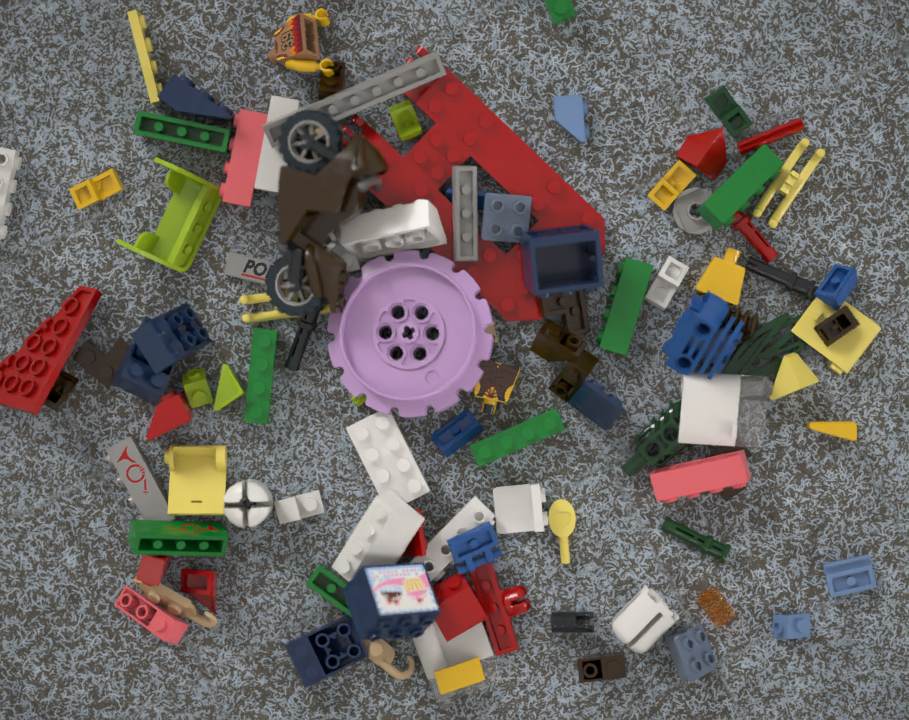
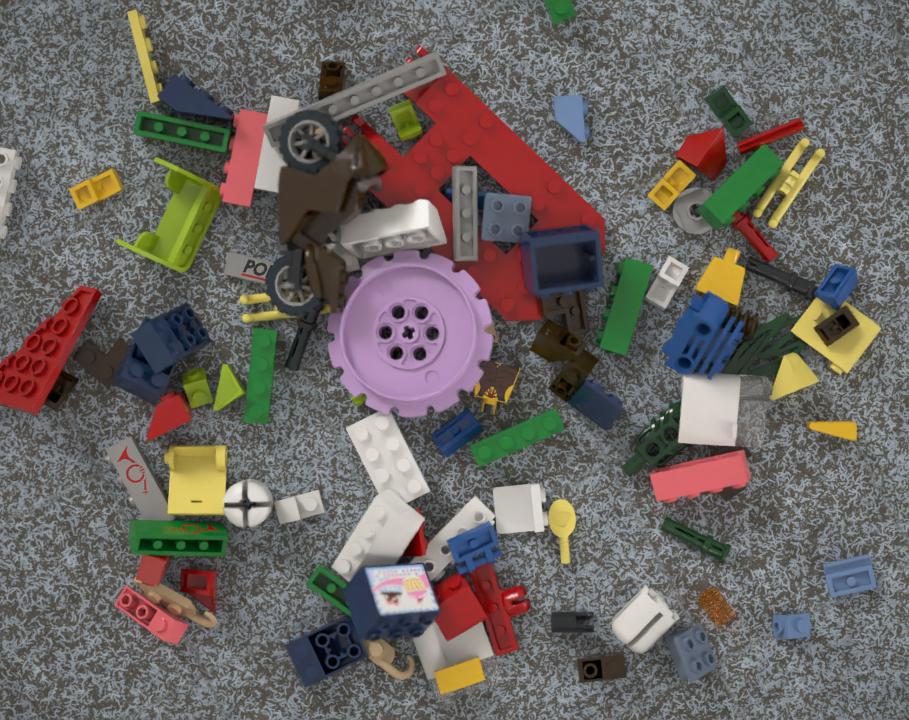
torso [268,8,334,77] -> none

